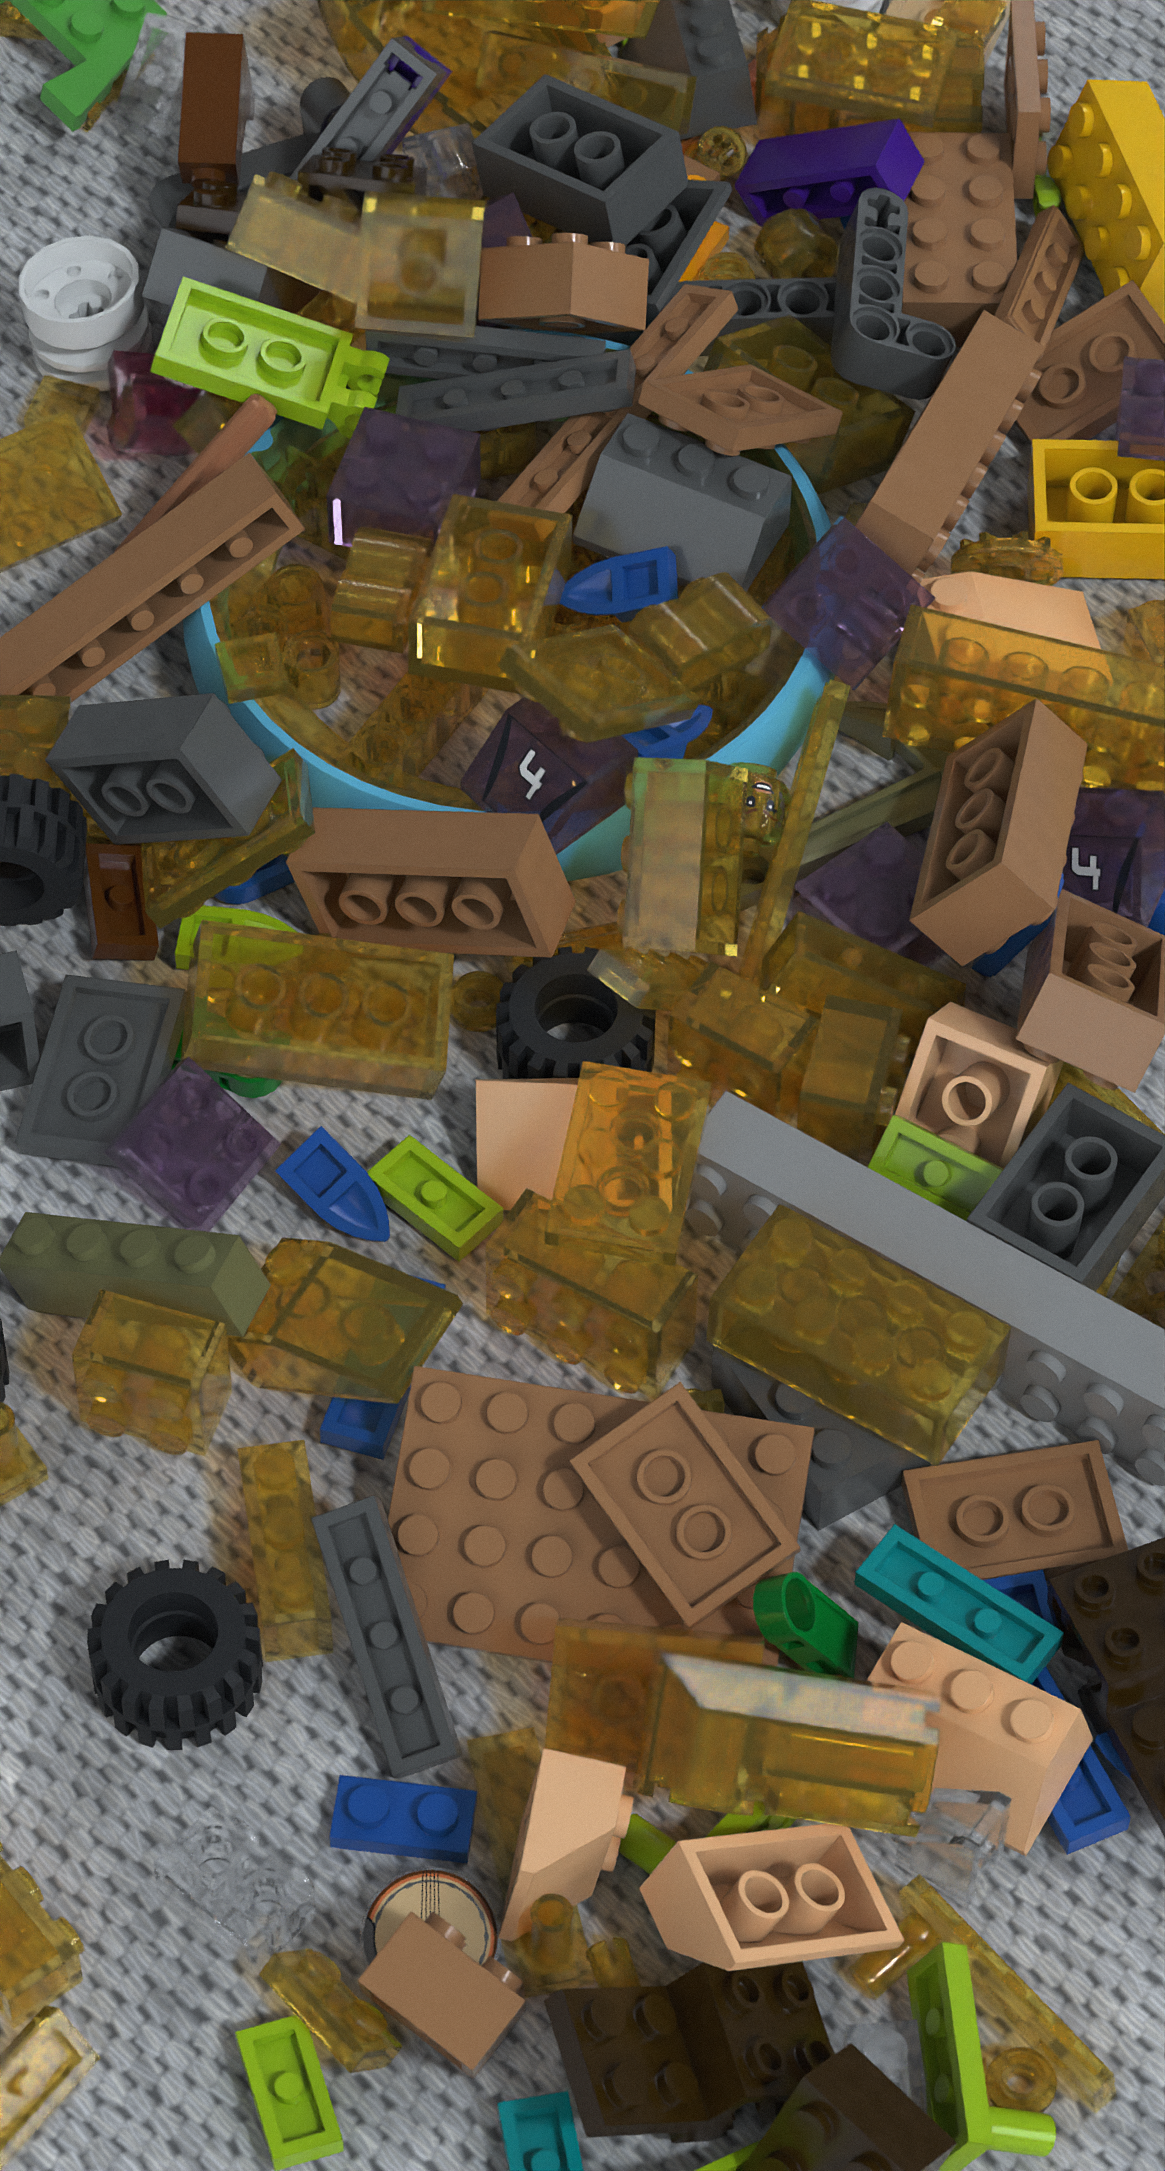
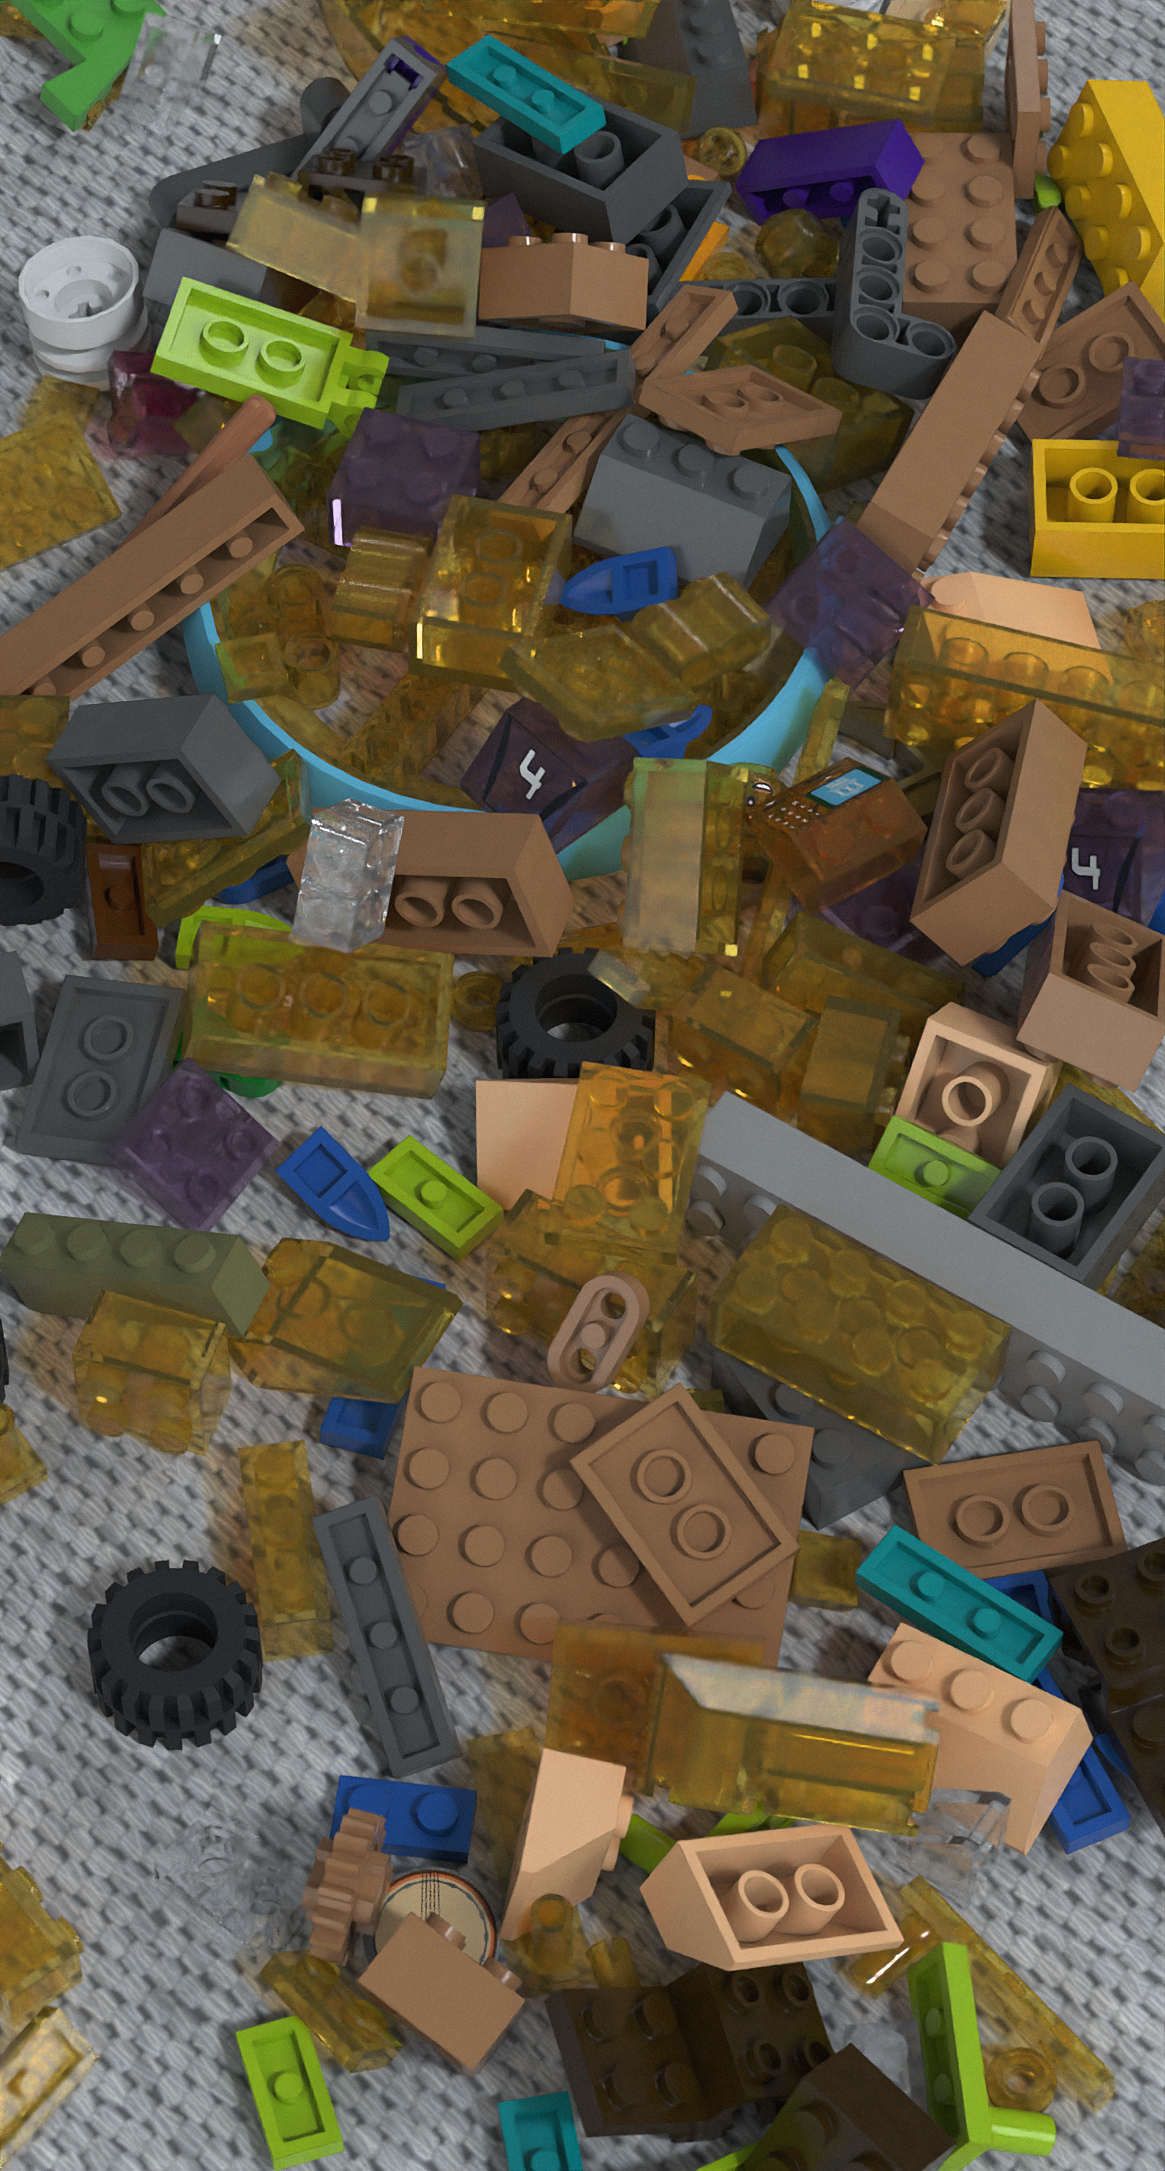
reddish brown arch [178,32,255,188] -> none
green piece [753,1571,859,1685] -> none
clear yellow wheel [950,531,1063,586] -> none
none -> clear brick [291,798,405,954]
none -> medium nougat gear [302,1807,394,1966]
none -> teal plate [445,34,606,155]
none -> medium nougat plate [547,1270,650,1393]
none -> clear orange slope [742,757,928,917]
none -> clear yellow plate [788,1529,861,1613]

